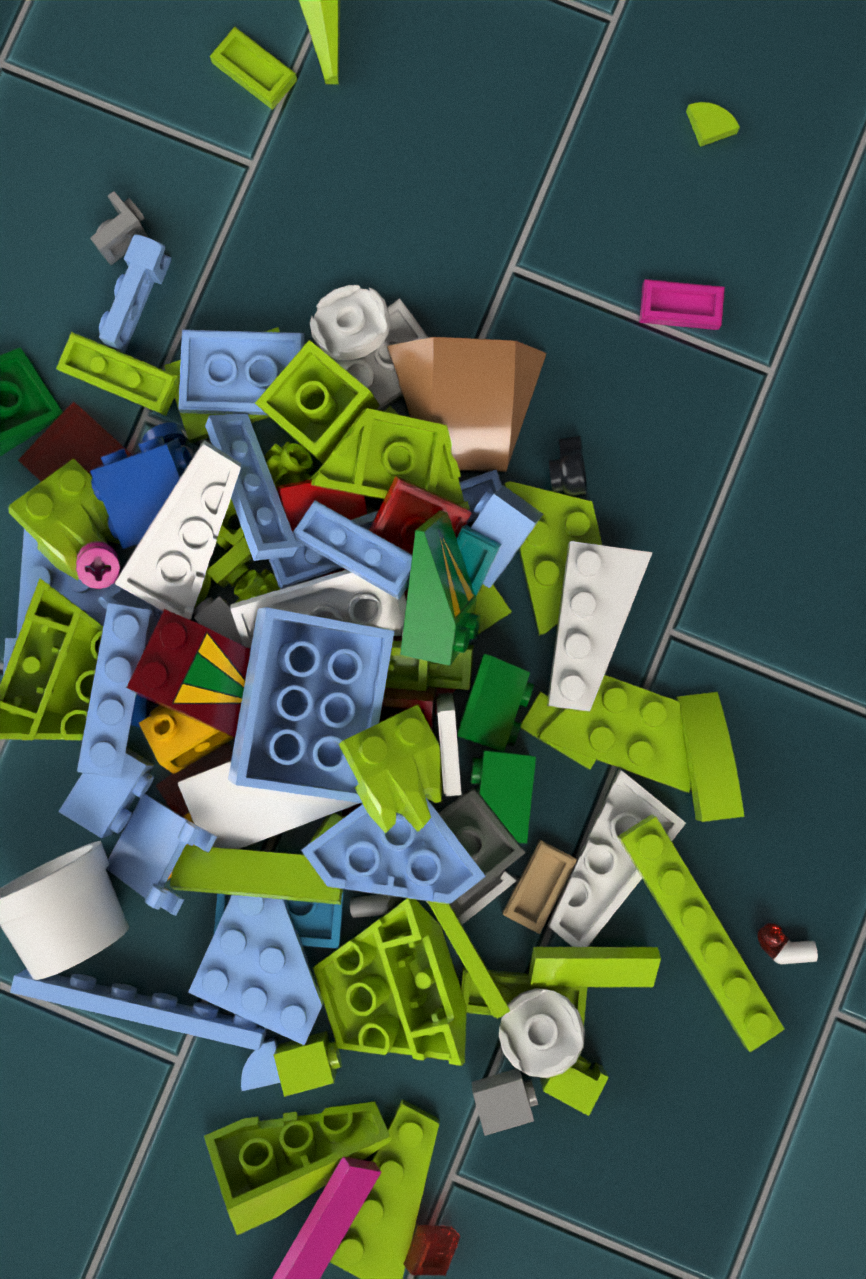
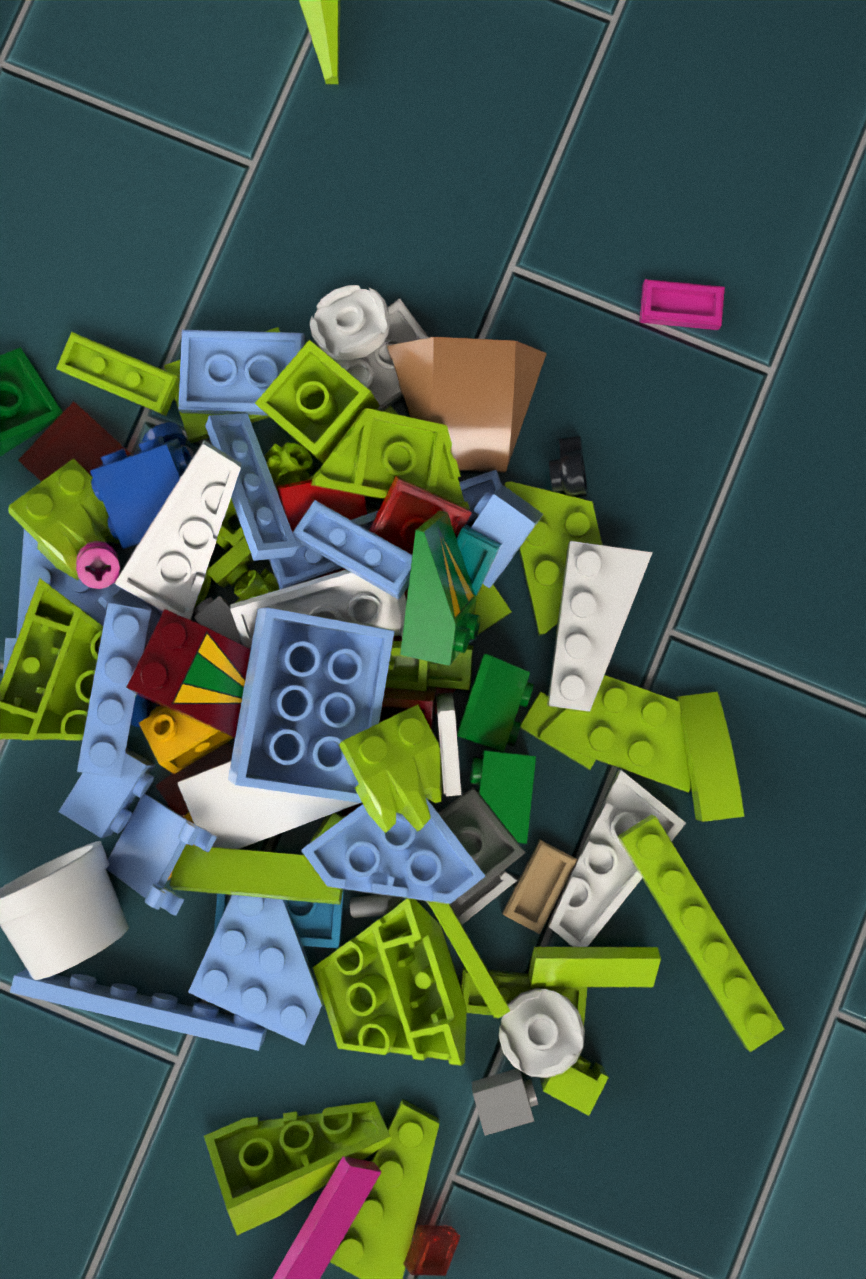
light grey bracket [90,191,147,265] -> none
light blue plate [99,234,171,354] -> none
lime tile [210,27,297,110] -> none
light blue tile [241,1037,280,1091] -> none
lime brick [273,1031,342,1097] -> none
lime tile [686,102,740,147] -> none
arm [758,923,818,964] -> none

